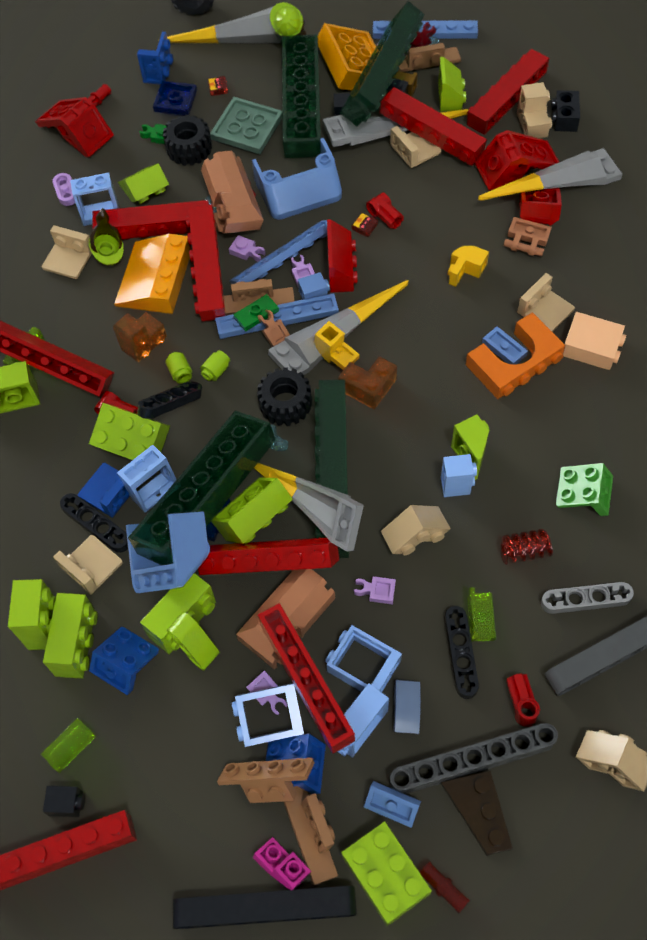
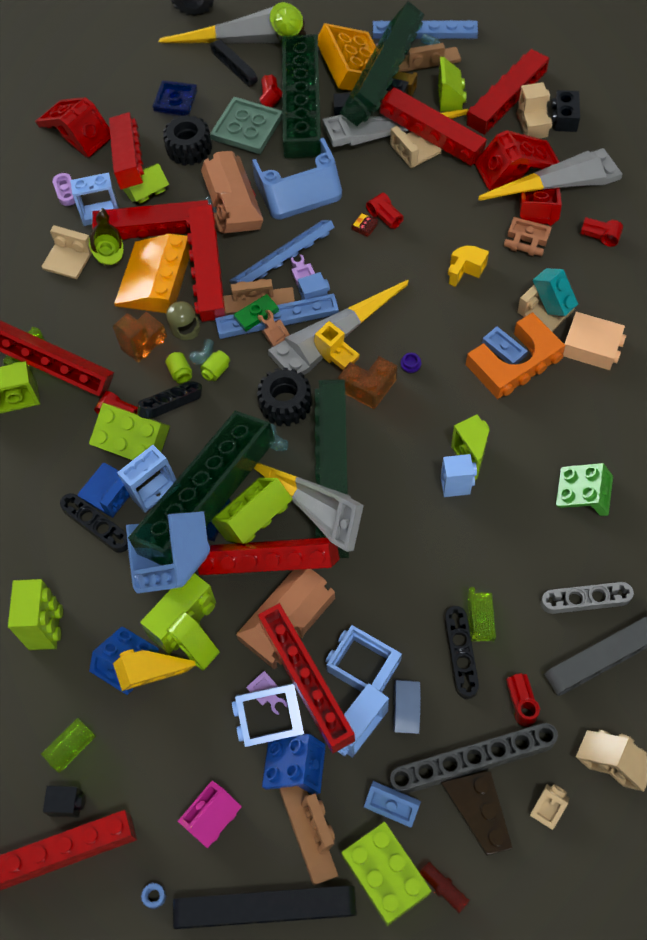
lime brick [43,593,98,679] -> none
tan bracket [53,535,123,595] -> none
red axle [88,84,112,106] -> none
blue bracket [137,32,173,84] -> none
green plate [139,124,166,144] -> none
clear red tile [208,76,228,96] -> none
medium nougat bracket [217,758,315,803] -> none
lavender plate [229,235,265,262] -> none
dark pink slope [253,837,311,891] -> none
red slope [327,219,358,293] -> none
lavender plate [354,576,396,605] -> none
tan brick [381,505,451,555] -> none
dark red plate [406,22,436,48] -> none
clear red piece [501,528,553,565] -> none
none -> red brick [109,112,145,189]
none -> yellow slope [113,649,196,691]
none -> medium blue axle [141,883,167,909]
none -> olive helmet [166,301,200,340]
none -> dark pink brick [177,781,242,849]
none -> clear light blue arm [189,339,214,365]
none -> black beam [210,39,258,87]
none -> red piece [259,74,283,108]
none -> dark purple plate [400,353,421,373]
none -> tan bracket [530,784,569,830]
none -> teal brick [532,268,578,316]
none -> red piece [580,217,623,247]

